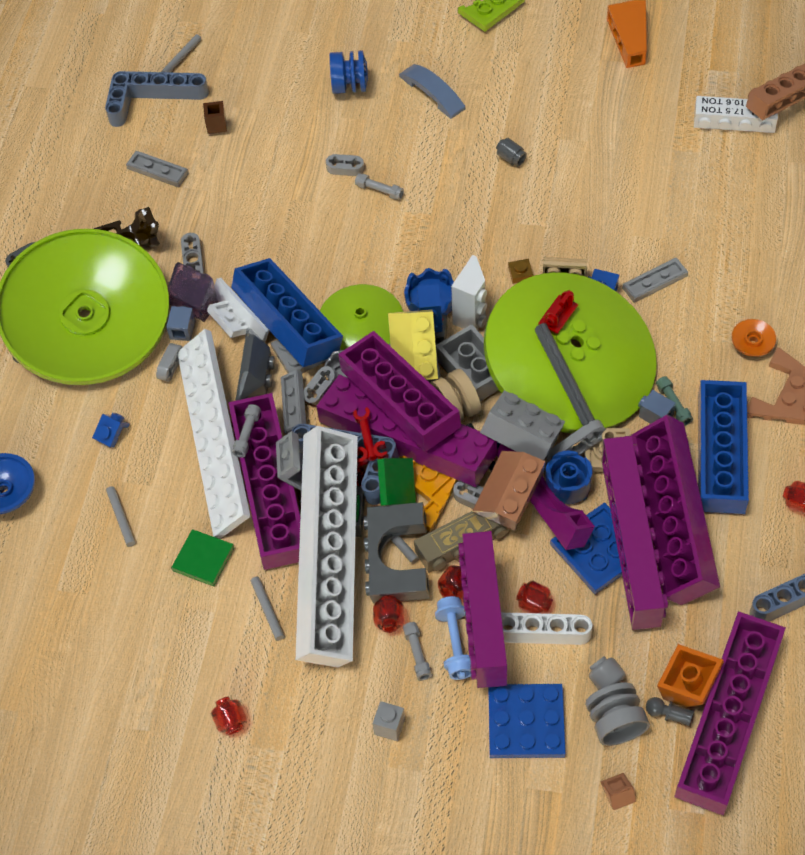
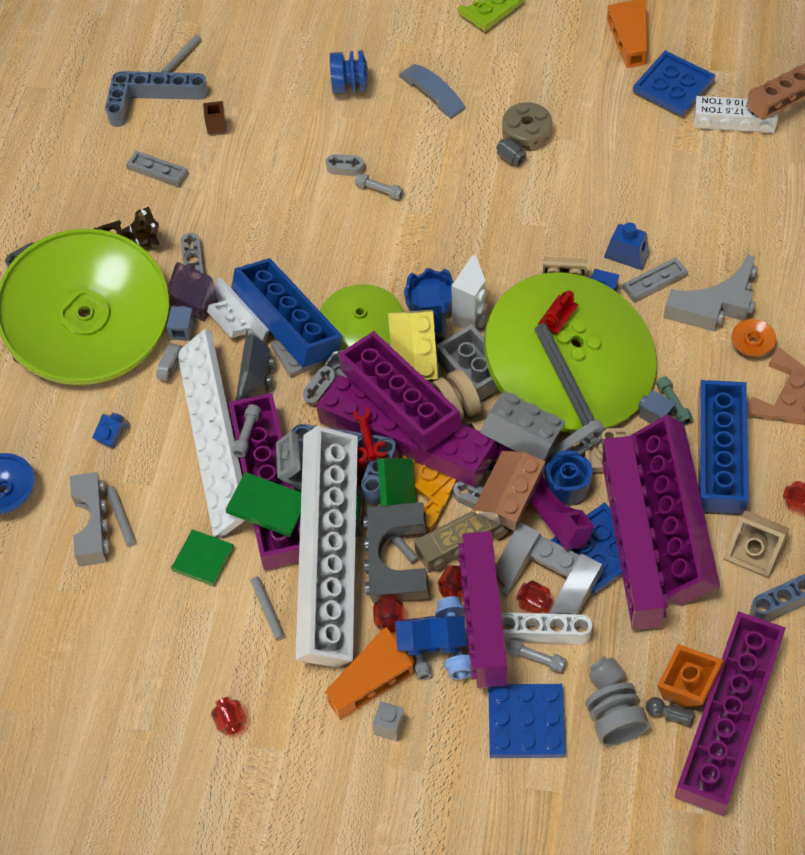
light grey tile [281,369,306,434] -> none
pearl gold plate [508,259,533,284] -> none
nougat slope [600,773,636,810] -> none
none -> light grey arch [70,472,110,567]
none -> green tile [225,472,301,537]
none -> orange slope [325,627,415,720]
none -> blue brick [395,616,467,655]
none -> light grey wedge [496,522,604,615]
none -> dark tan plate [502,102,552,151]
none -> light grey bar [507,639,567,673]
none -> blue torso [604,222,649,270]
none -> blue plate [633,50,716,117]
none -> light grey arch [664,255,757,331]
none -> tan slope [724,510,790,577]

